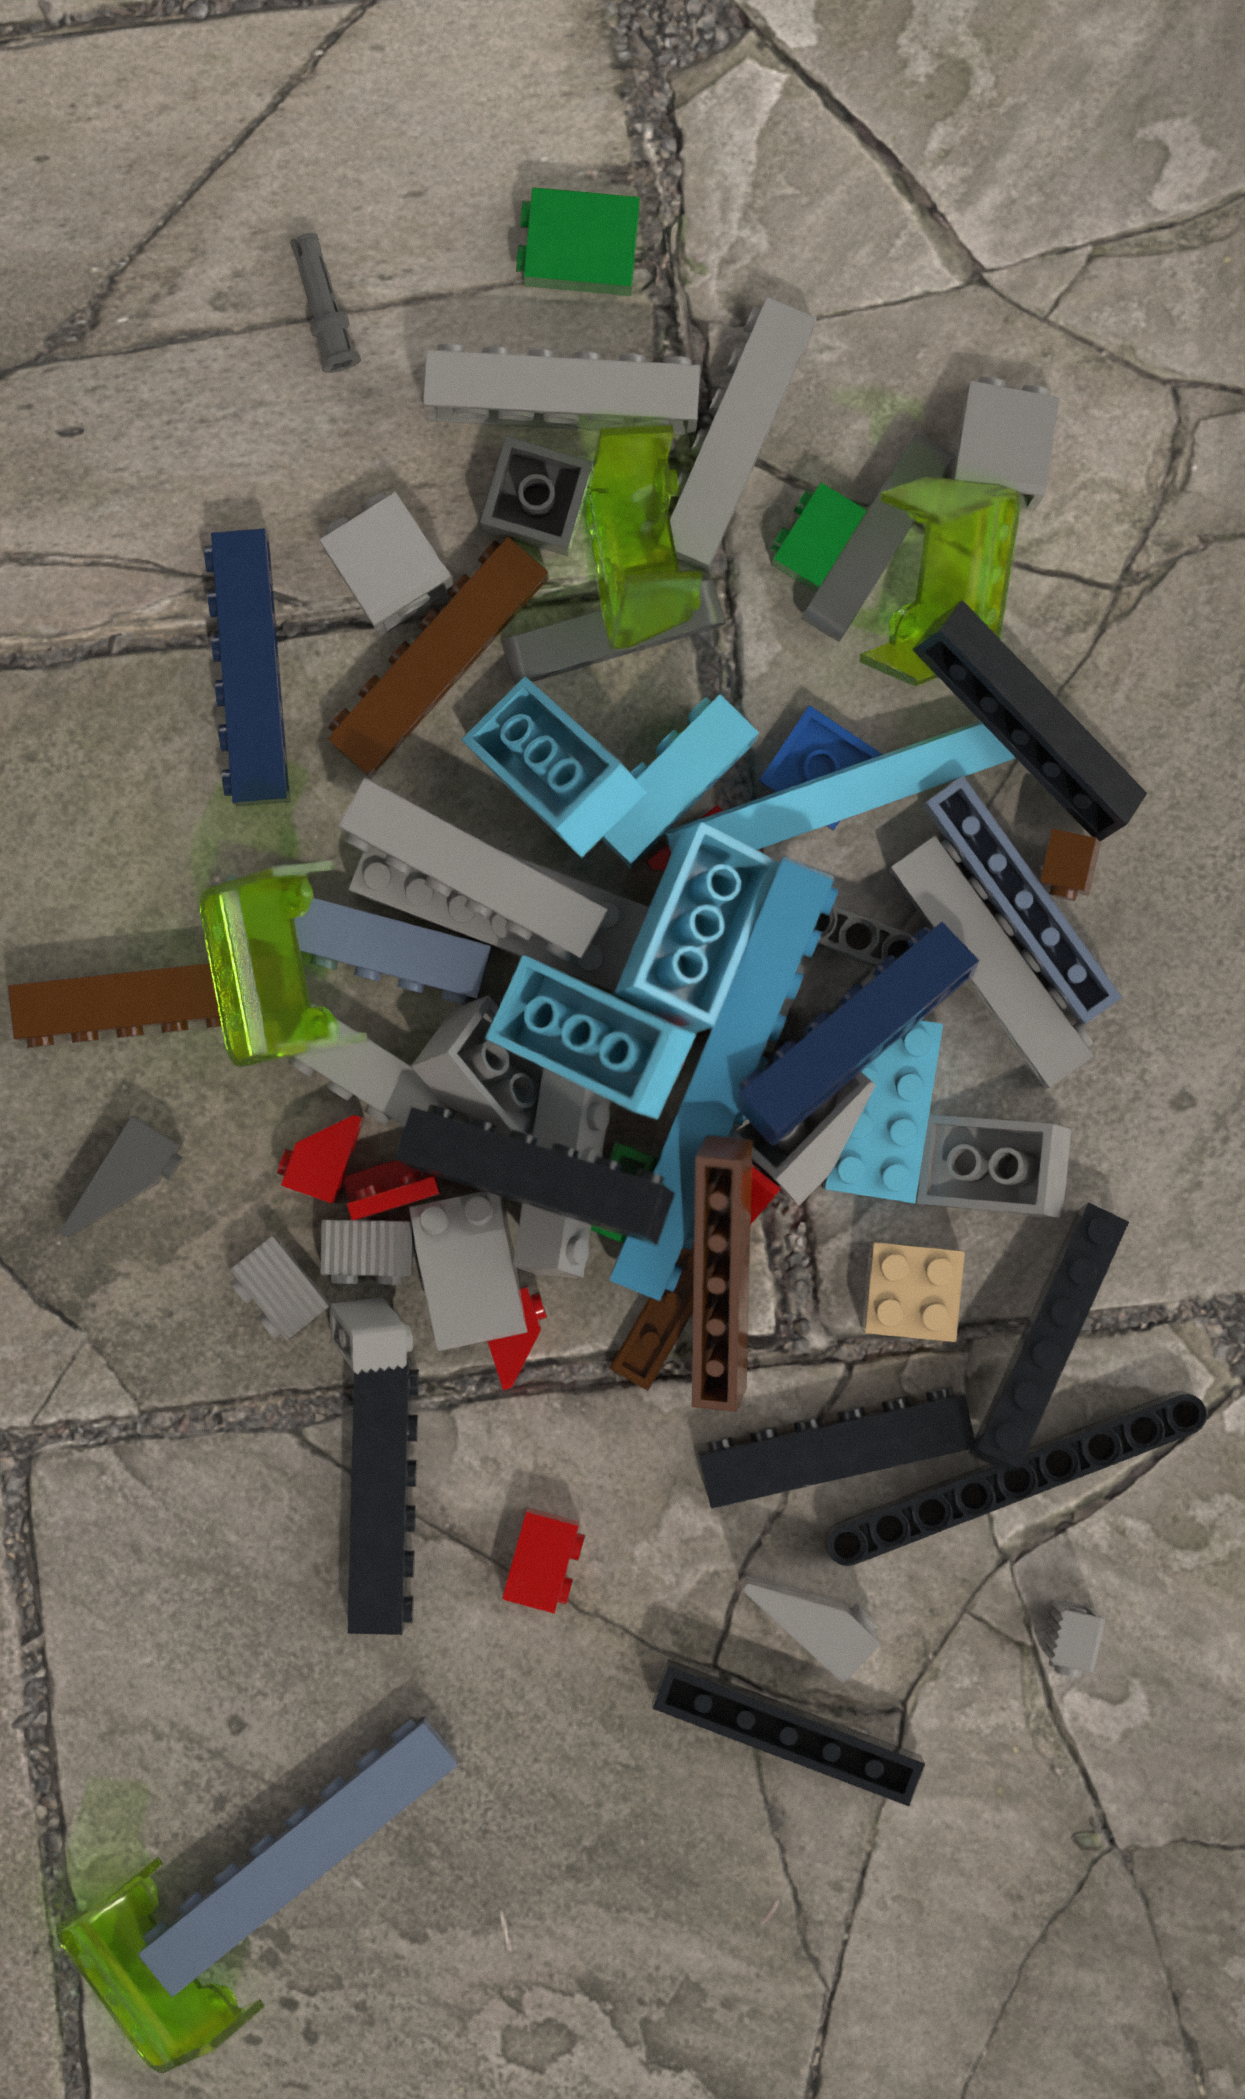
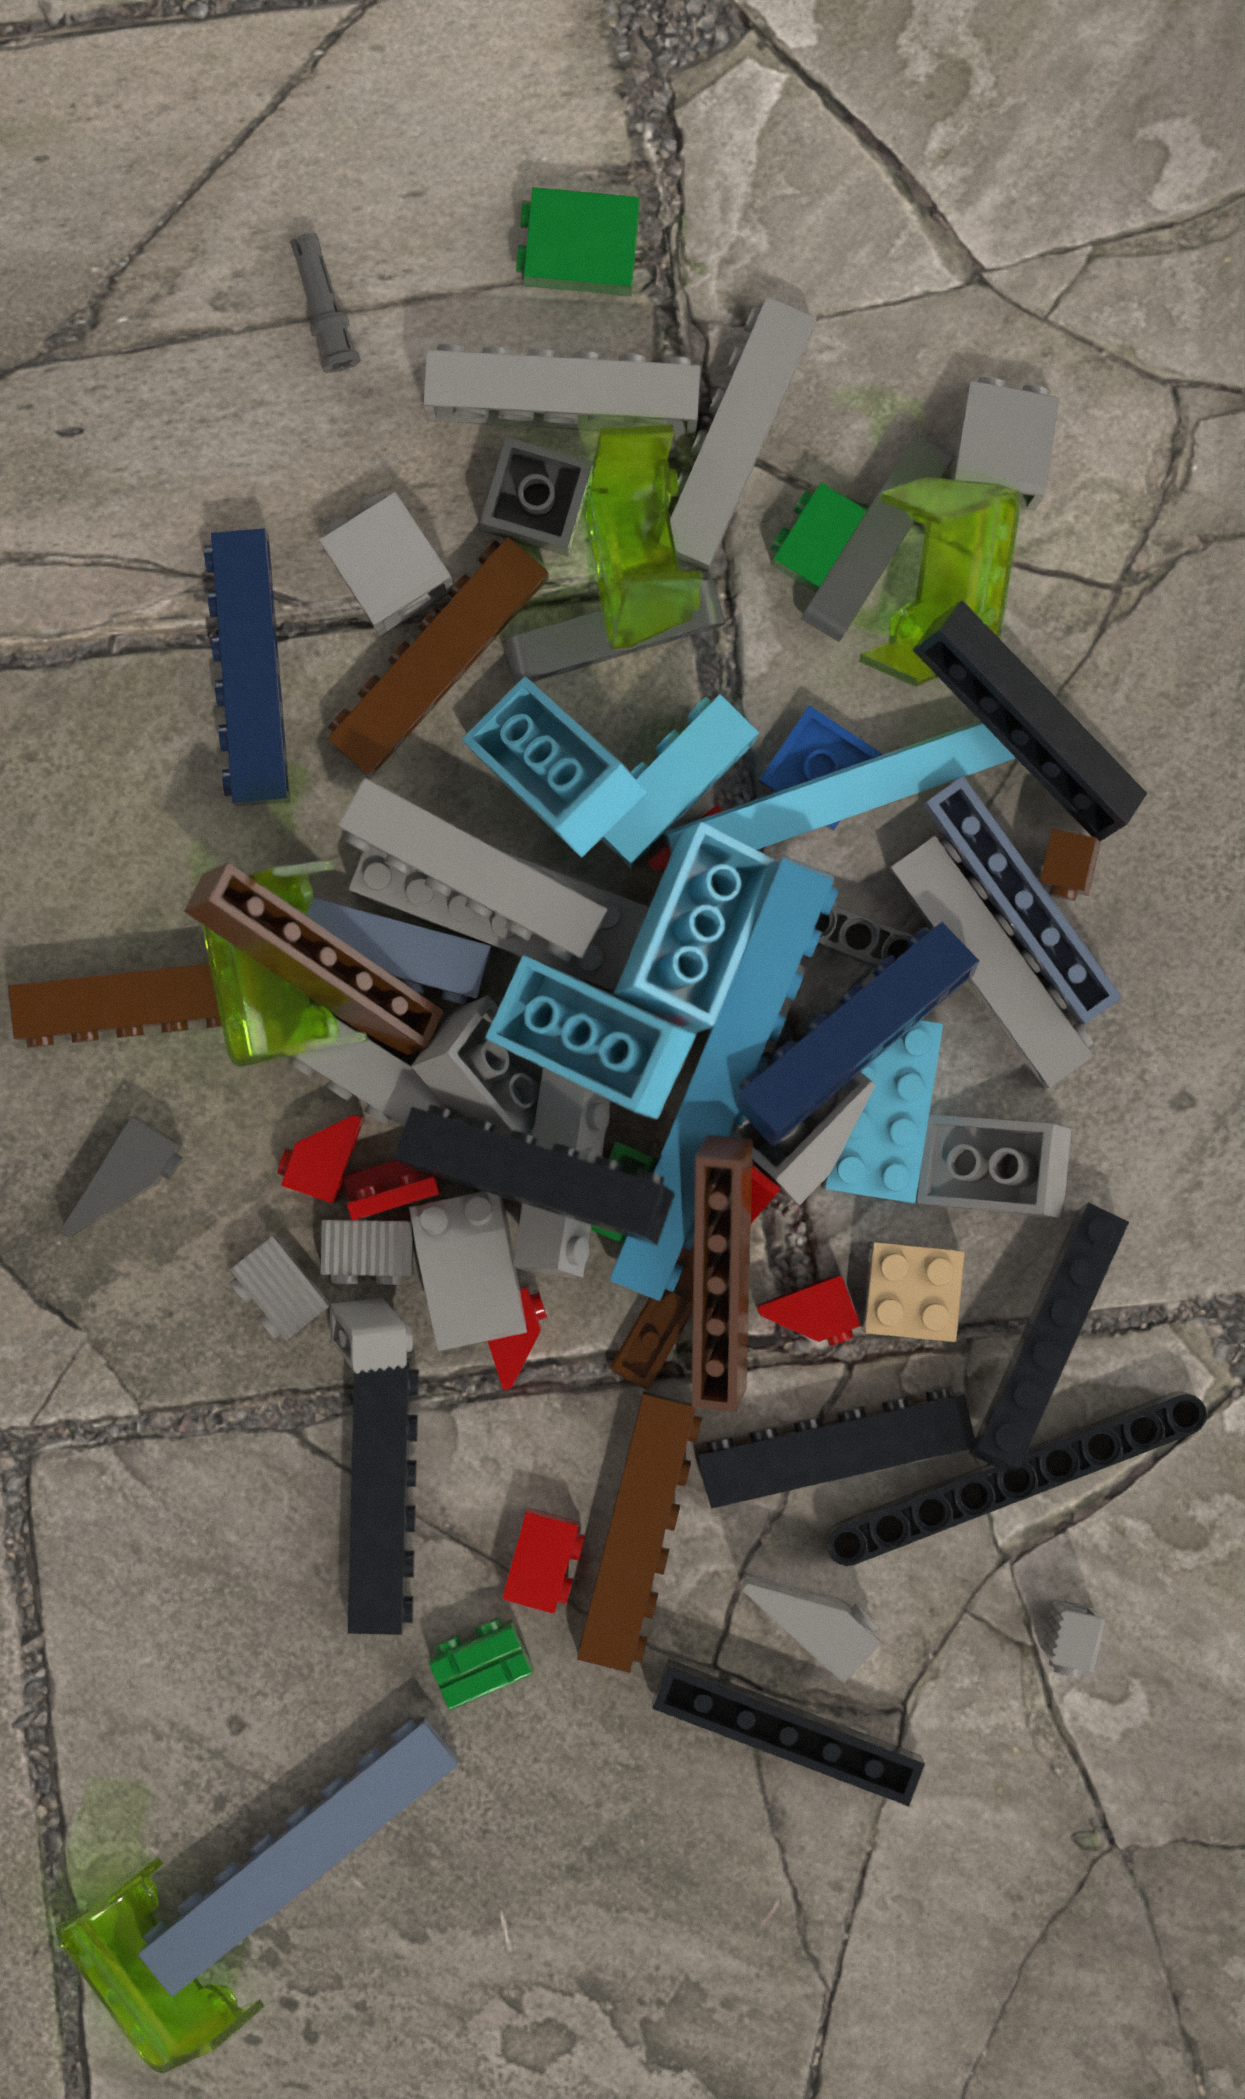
none -> reddish brown brick [183,862,444,1058]
none -> green brick [428,1617,534,1711]
none -> reddish brown brick [577,1391,702,1673]
none -> red slope [755,1274,861,1346]

